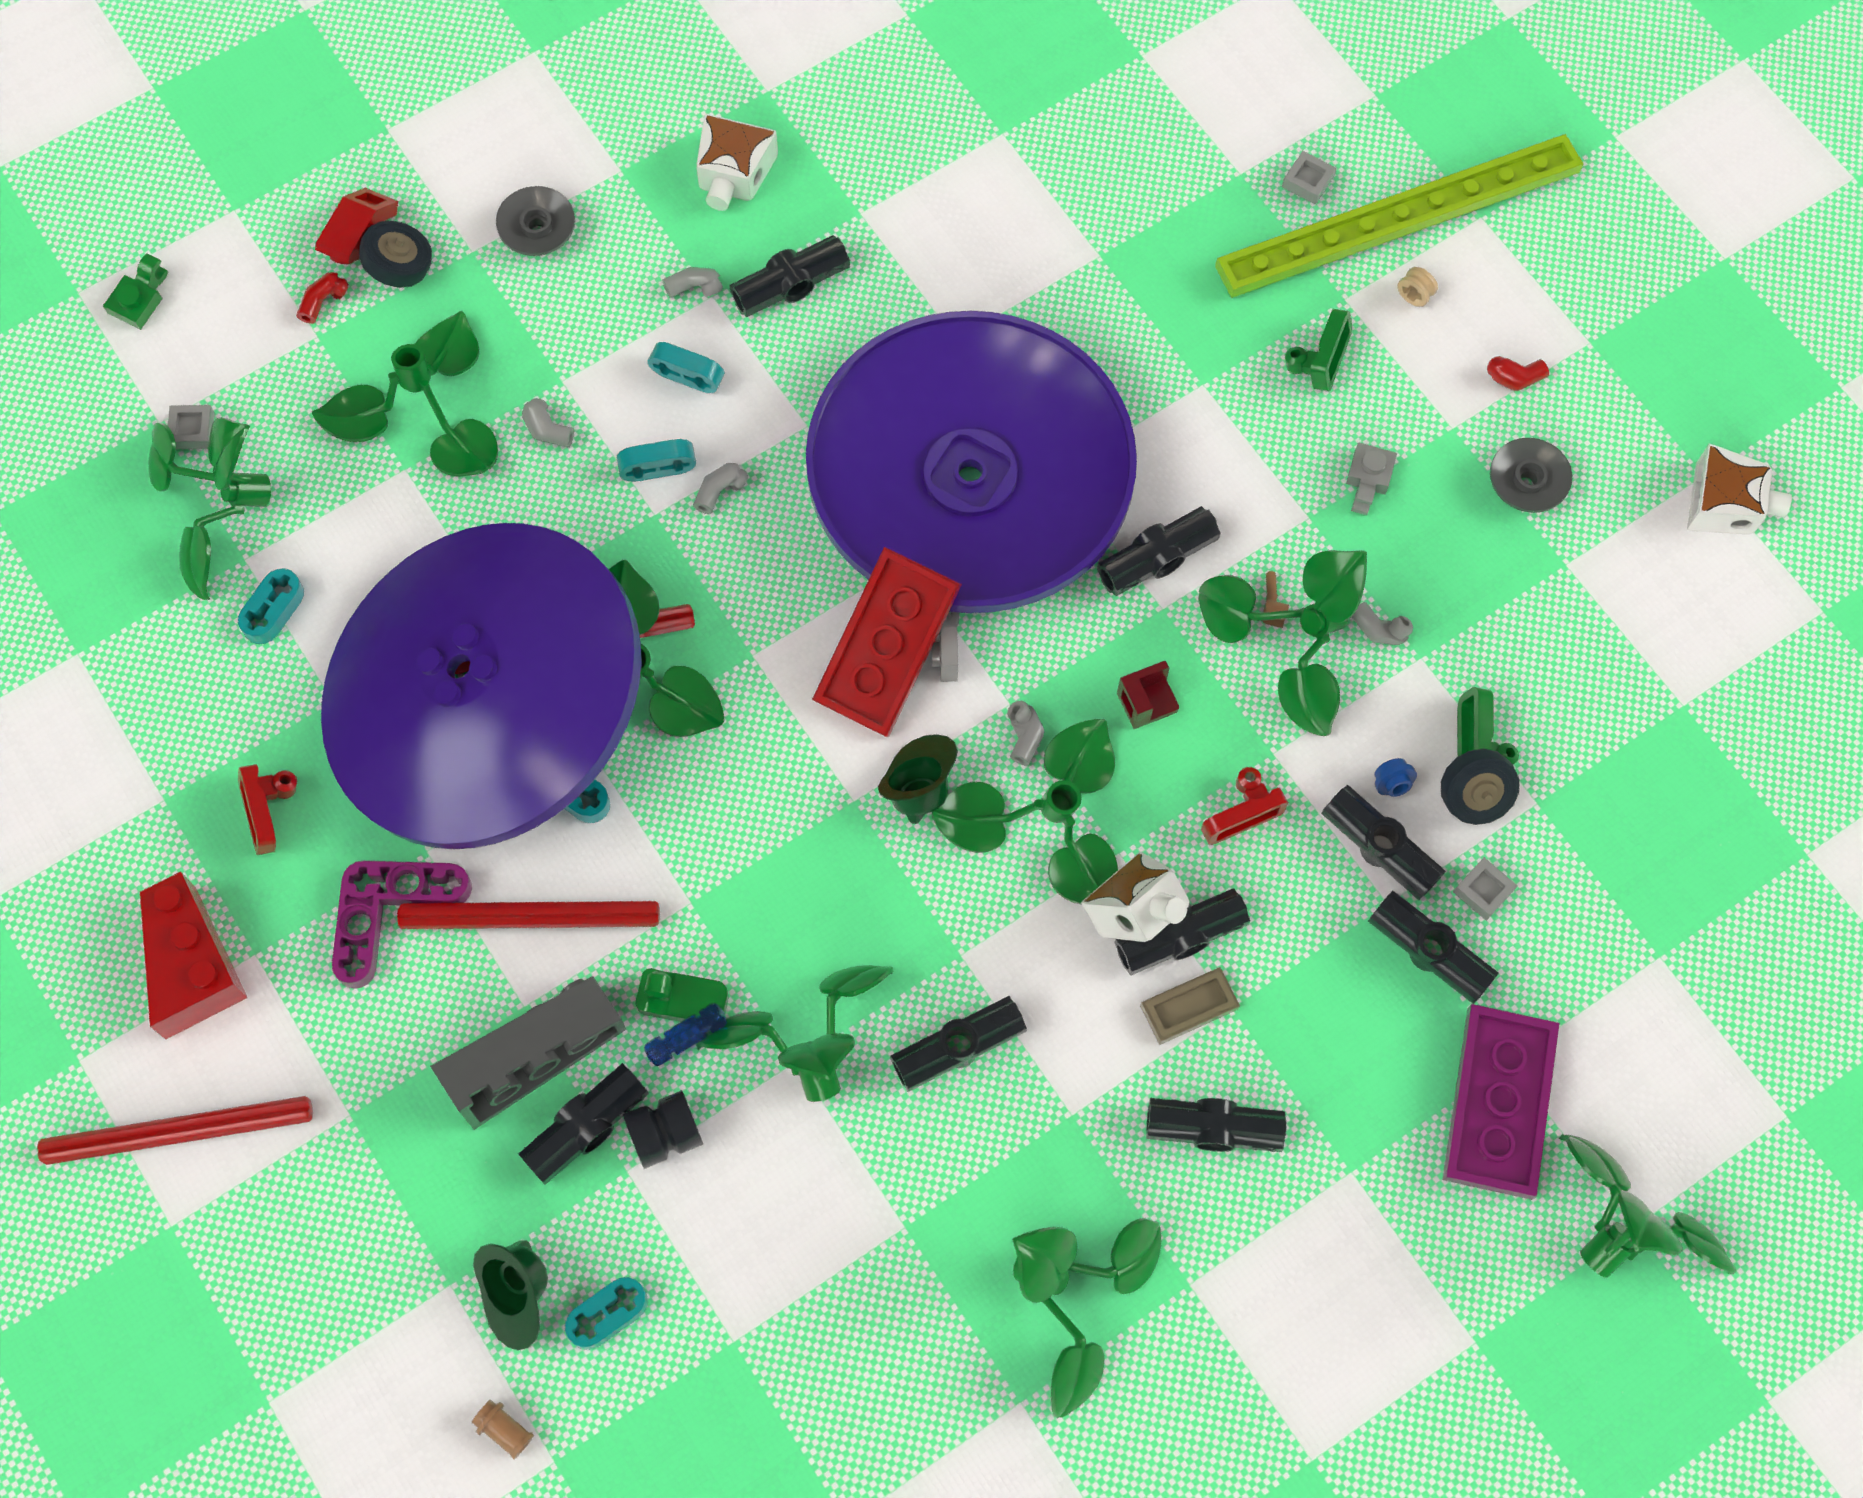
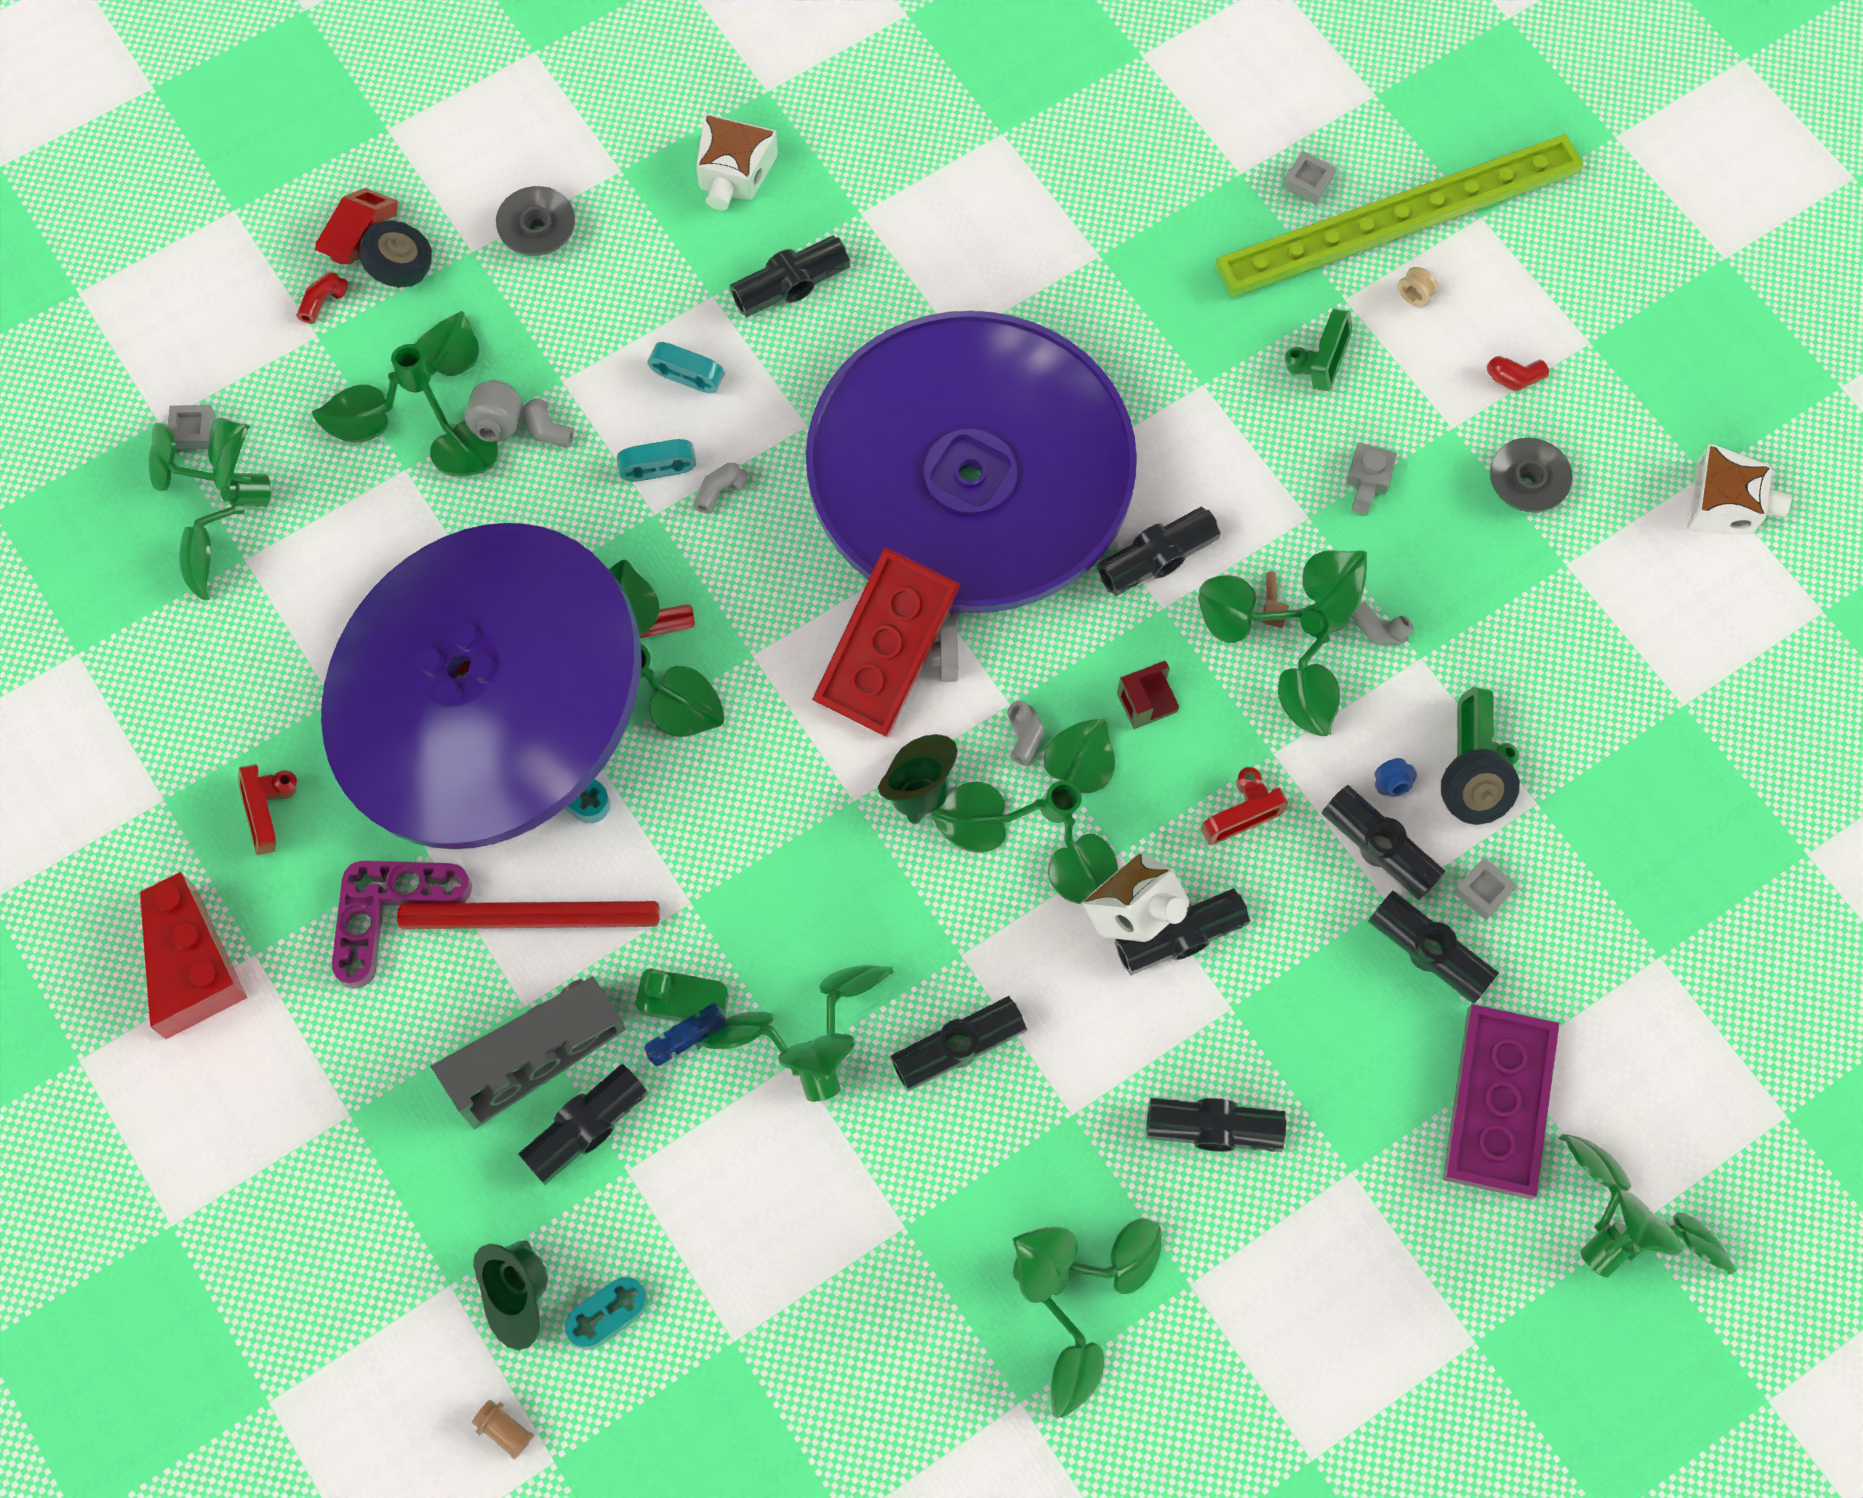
red axle [37,1096,313,1165] -> none
green plate [103,253,168,330] -> none
teal beam [238,568,304,644] -> none
black wheel [623,1090,704,1169] -> none
light grey arm [662,267,723,298] -> none
dark tan tile [1140,967,1240,1045] -> none
none -> light grey head [464,380,522,442]

